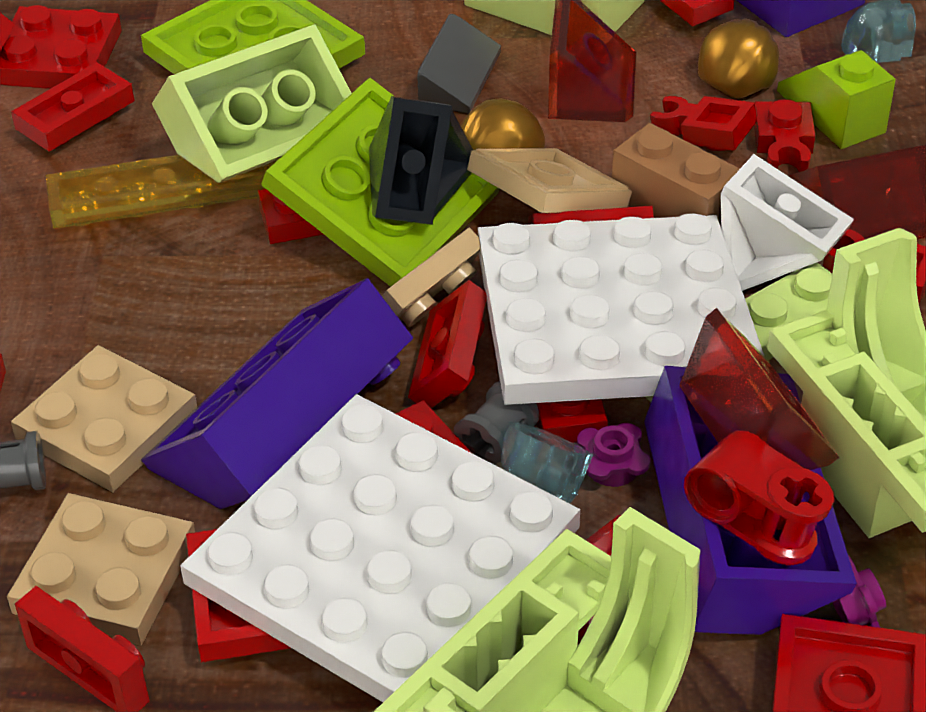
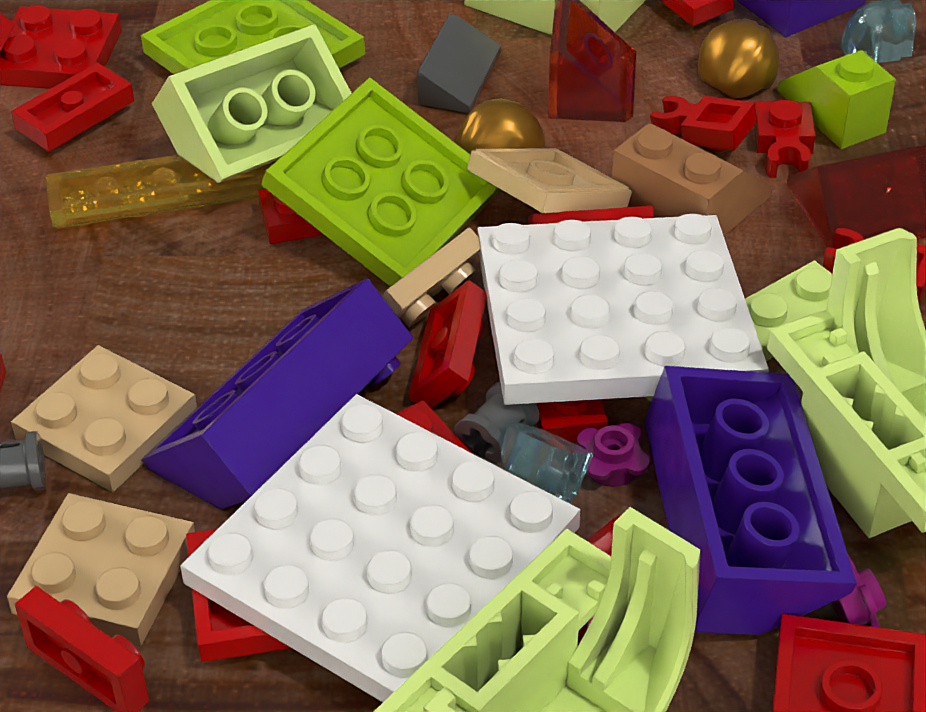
black slope [369,96,473,225] -> none
clear red slope [679,308,840,470] -> none
red piece [684,430,834,566] -> none
white slope [721,154,854,291] -> none

